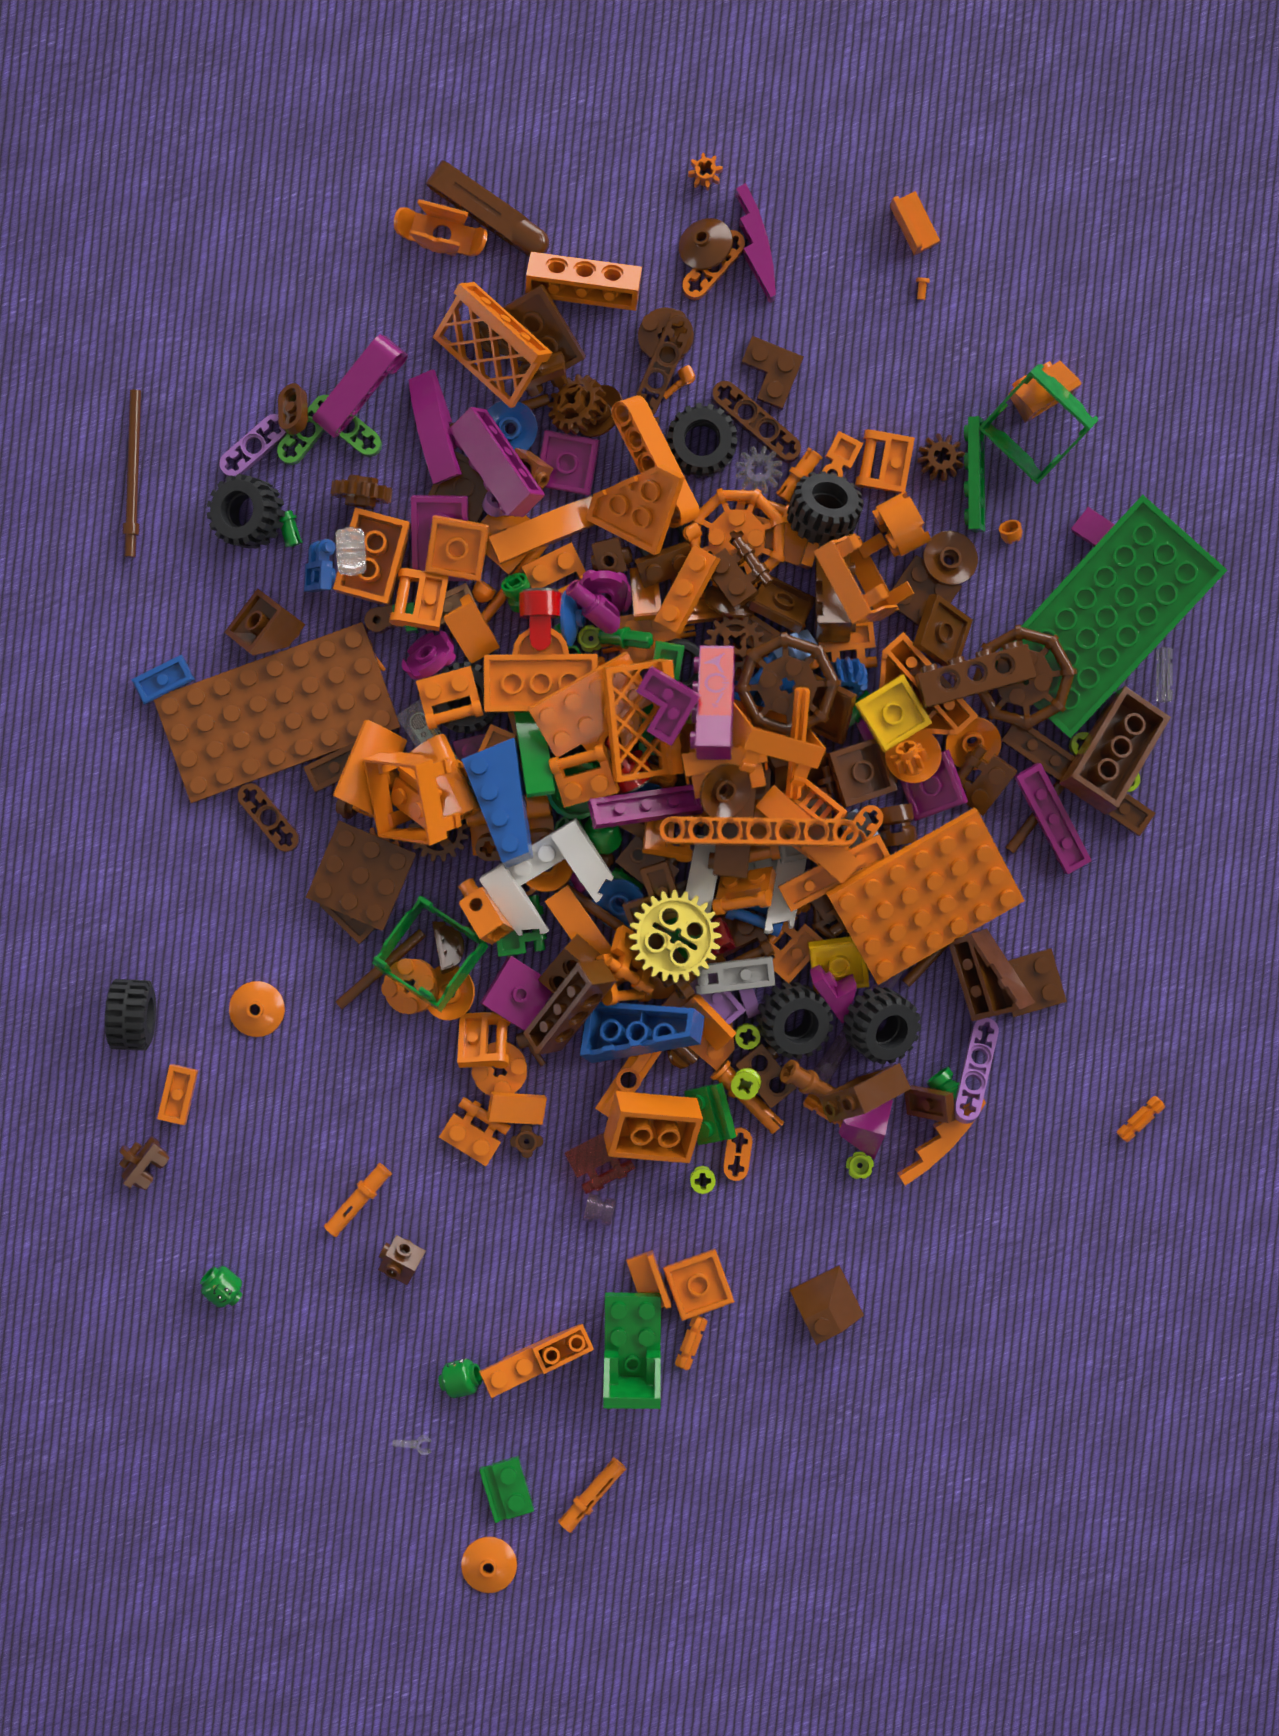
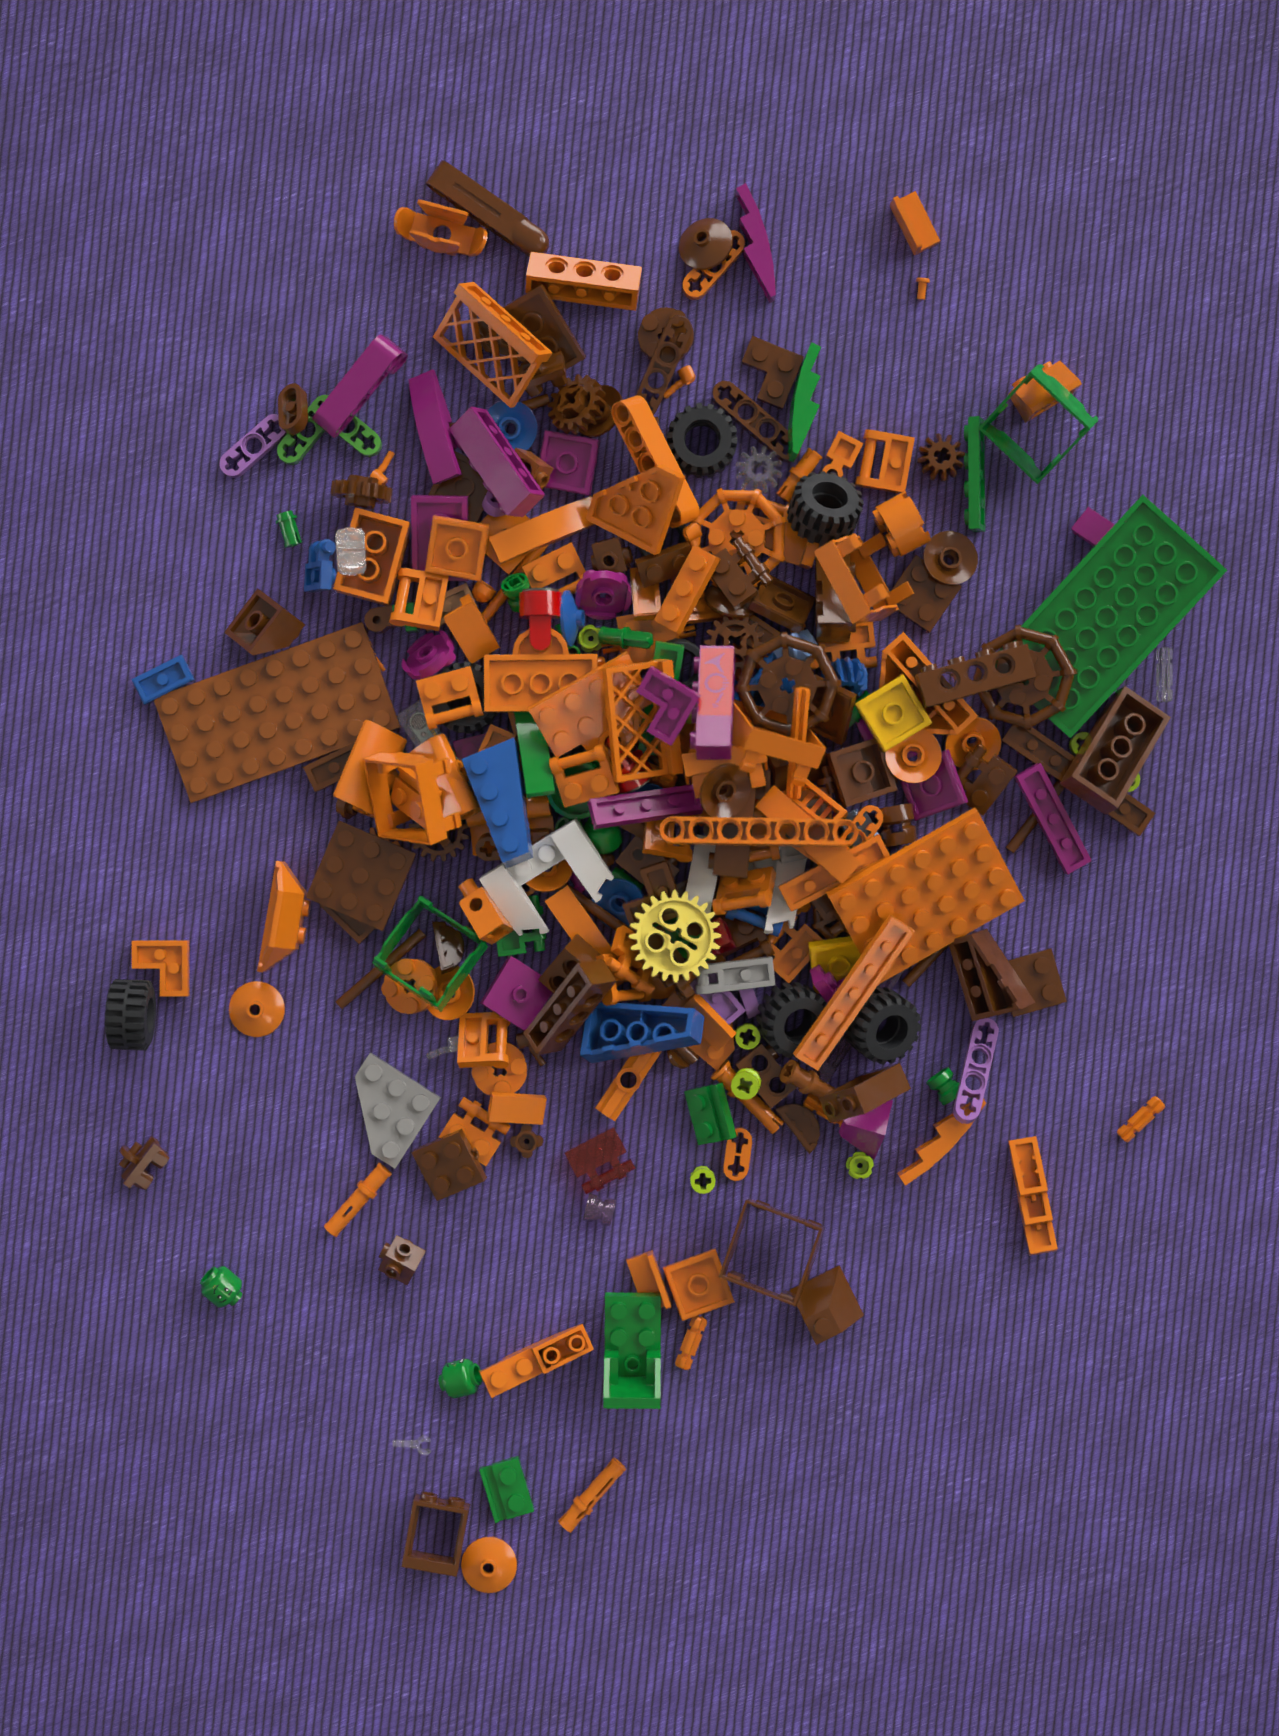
reddish brown bar [122,389,141,558] -> none
orange plate [157,1064,199,1125] -> none
black tyre [207,474,285,549] -> none
reddish brown beam [238,783,300,852] -> none
magenta arm [566,580,620,634] -> none
orange brick [604,1091,703,1163] -> none
orange gear [688,153,723,191] -> none
orange gear [891,740,929,776] -> none
reddish brown plate [905,1085,956,1123] -> none
reddish brown plate [913,594,973,667] -> none
orange hinge [999,520,1023,544] -> none
none -> orange plate [132,940,190,997]
none -> orange wedge [257,861,311,972]
none -> light grey plate [355,1053,441,1169]
none -> orange hand [370,450,395,485]
none -> reddish brown window [401,1492,471,1577]
none -> reddish brown plate [411,1129,487,1201]
none -> clear hand [426,1035,459,1060]
none -> reddish brown piece [719,1199,825,1306]
none -> reddish brown plate [775,1104,820,1154]
none -> green slope [788,342,821,463]
none -> orange plate [793,914,915,1071]
none -> orange slope [1008,1136,1058,1256]

